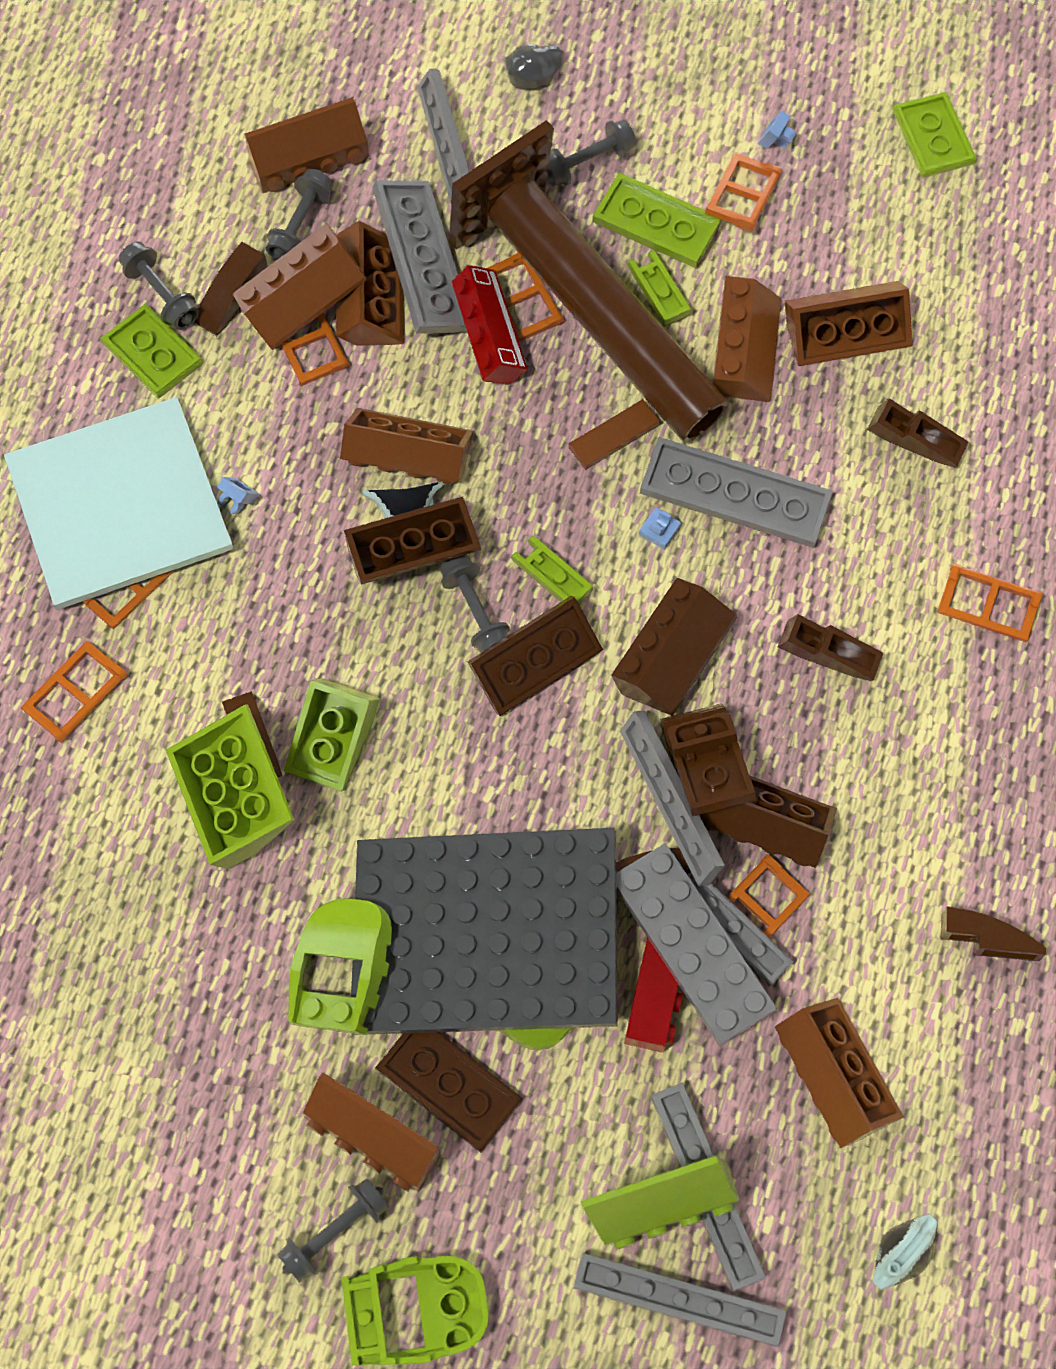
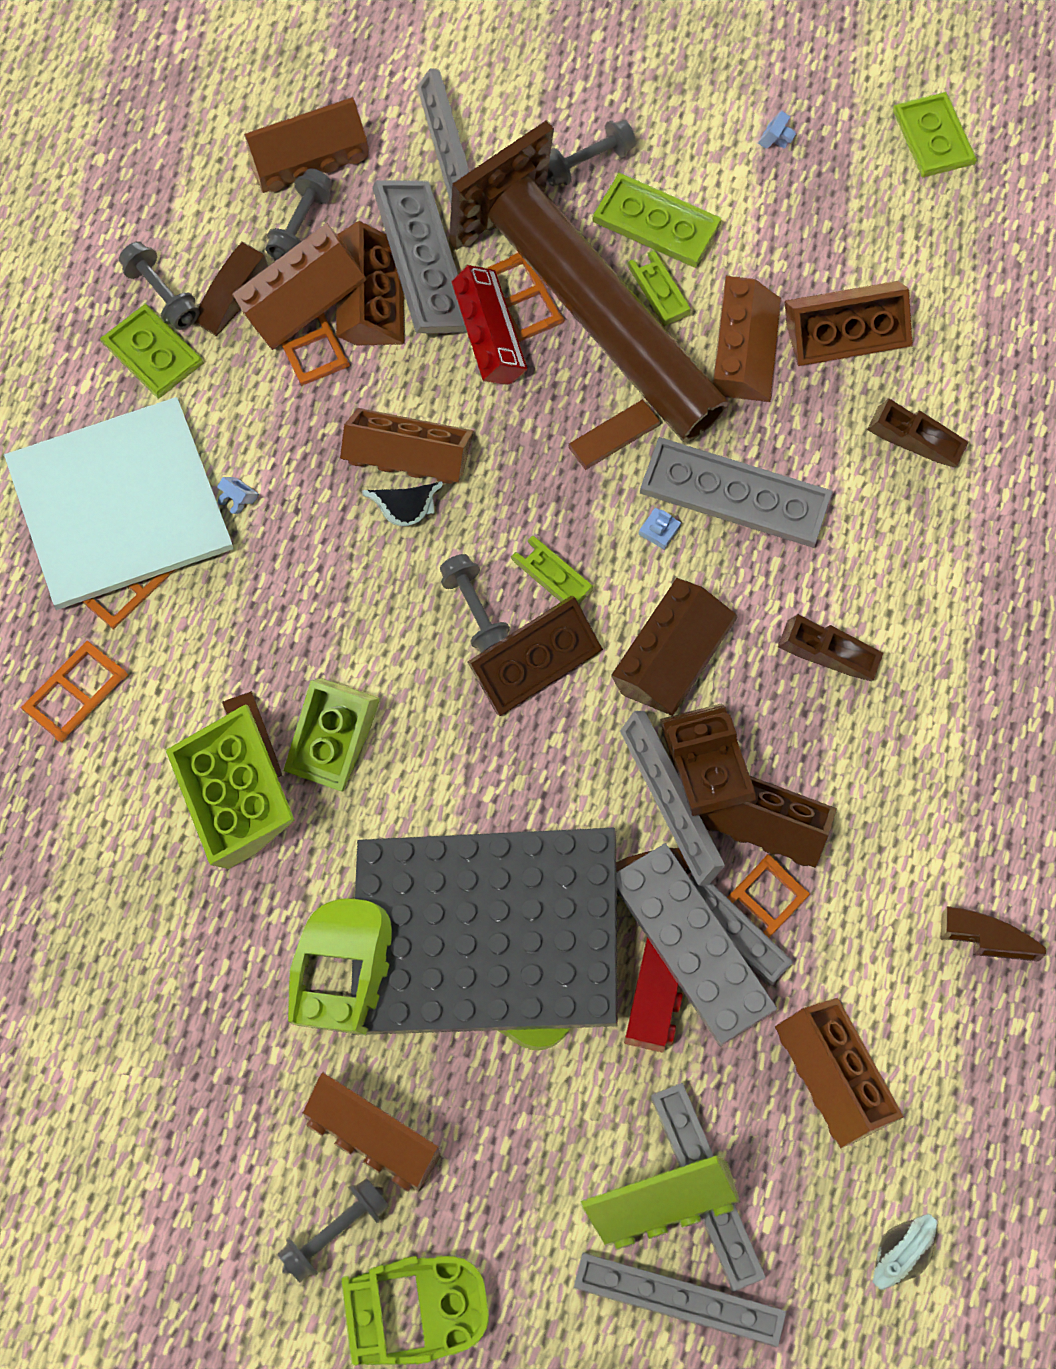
reddish brown slope [344,496,481,585] -> none
reddish brown tile [375,1032,523,1153] -> none
dark grey hair [505,44,562,89] -> none
orange window [705,153,782,231] -> none
orange window [937,563,1043,642] -> none

